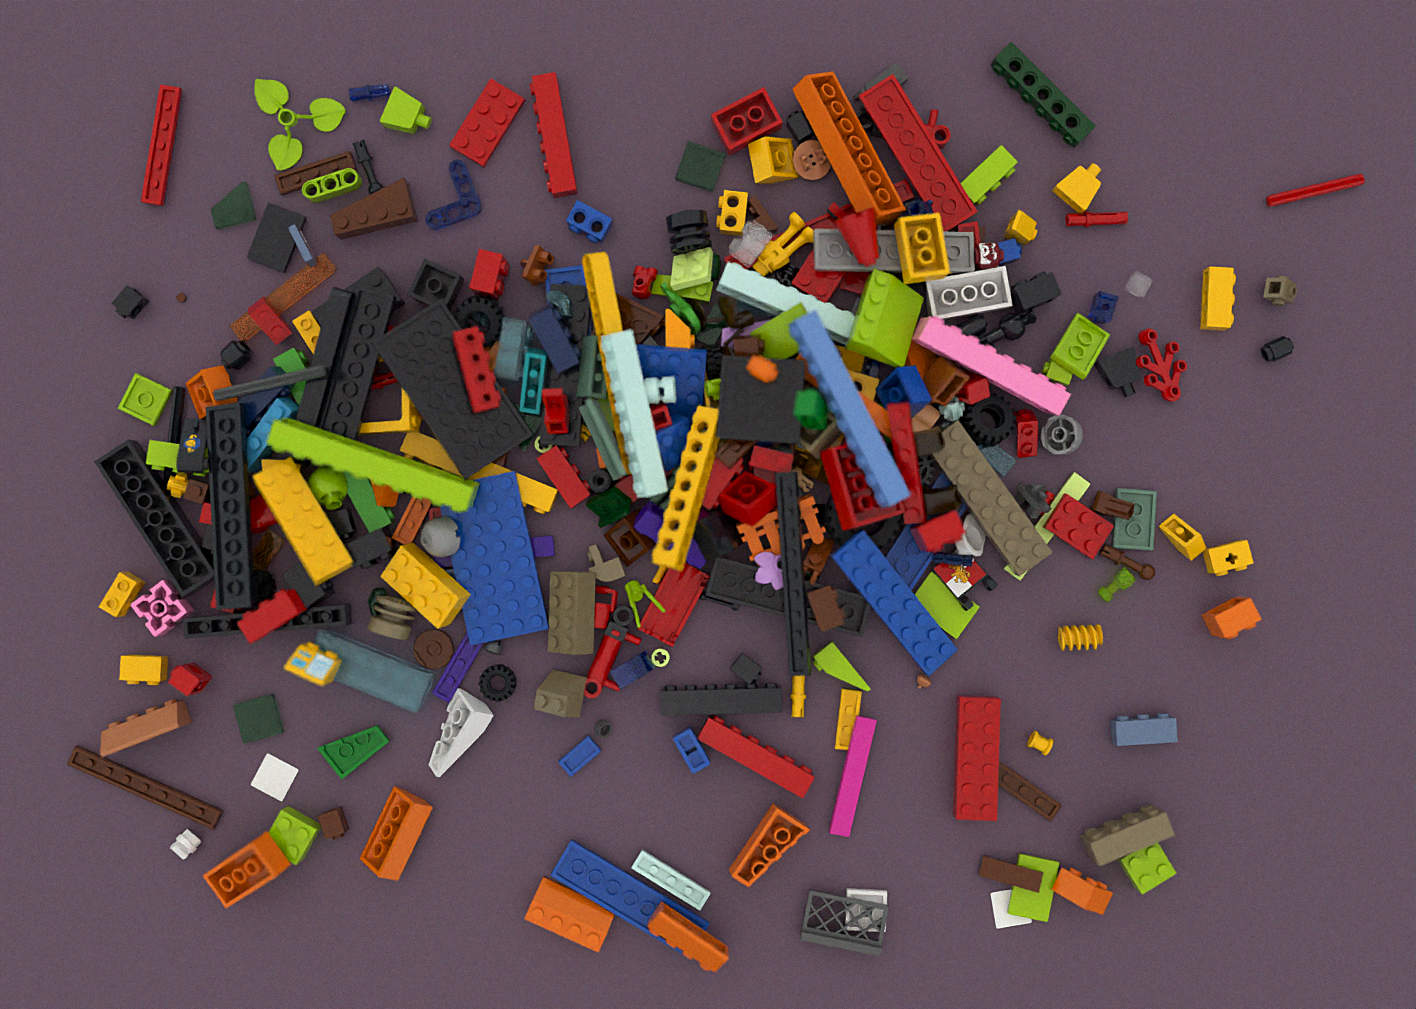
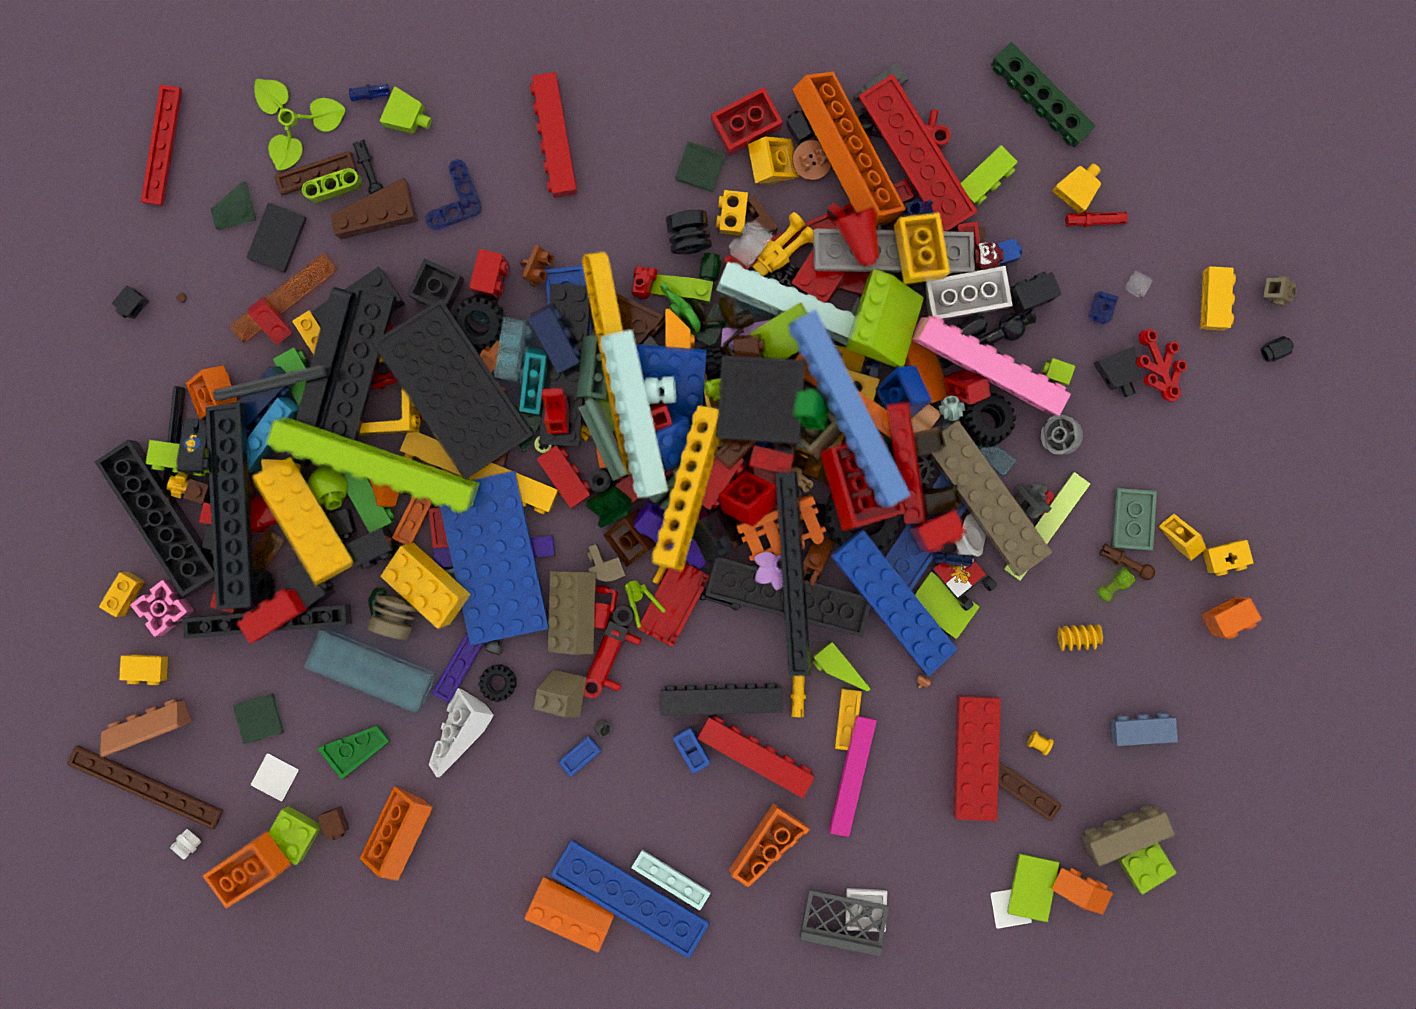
lime tile [117,373,173,426] -> none
red brick [168,662,213,696] -> none
black head [220,340,251,370] -> none
yellow slope [284,642,342,686] -> none
sand blue tile [289,224,318,267] -> none
reddish brown tile [413,629,454,669] -> none
light grey cylinder [421,516,460,557] -> none
red plate [449,78,525,167] -> none
red brick [452,327,501,414] -> none
clear light blue arm [547,290,571,317] -> none
blue brick [566,200,613,244] -> none
clear blue brick [610,650,656,689] -> none
orange slope [647,901,729,972] -> none
yellowish green bush [652,648,670,667] -> none
yellowish green plate [670,247,713,291] -> none
black brick [730,652,762,684] -> none
orange brick [746,355,779,383] -> none
reddish brown brick [806,585,846,632] -> none
dark orange torso [924,357,970,406] -> none
reddish brown tile [979,855,1044,893] -> none
yellow slope [1004,210,1038,245] -> none
red bracket [1013,409,1038,458] -> none
red plate [1043,493,1114,559] -> none
lime tile [1050,312,1110,380] -> none
reddish brown piece [1091,491,1135,521] -> none
red axle [1266,174,1365,207] -> none

